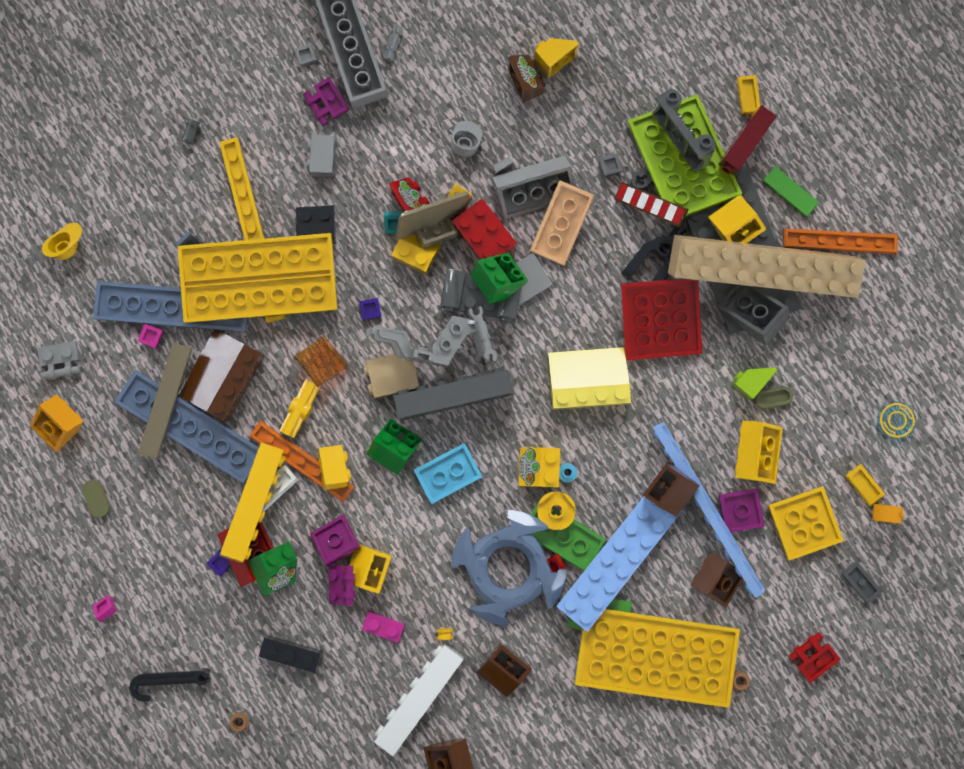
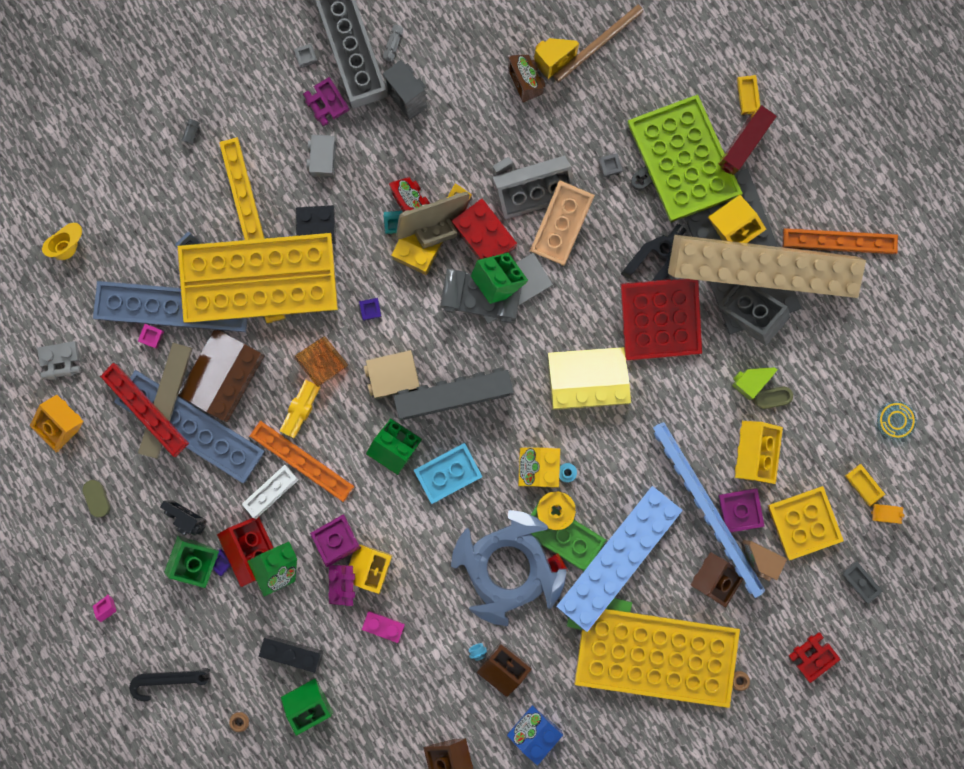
yellow brick [219,442,285,563] -> none
yellow brick [317,445,351,490] -> none
light grey piece [365,306,497,367] -> none
white brick [374,643,464,756] -> none
yellow bush [436,628,454,640] -> none
light grey cap [451,121,483,157] -> none
tile [614,182,689,227] -> none
reddish brown slope [643,462,700,517] -> none
dark grey piece [652,89,716,173] -> none
bright green tile [762,166,819,218] -> none
none -> red tile [100,363,189,457]
none -> black plate [160,500,206,536]
none -> green slope [164,536,219,588]
none -> green slope [281,678,334,736]
none -> dark grey brick [383,60,428,121]
none -> medium azure plate [469,643,487,661]
none -> blue slope [507,705,563,766]
none -> medium nougat piece [553,4,644,83]
none -> medium nougat slope [742,540,787,582]

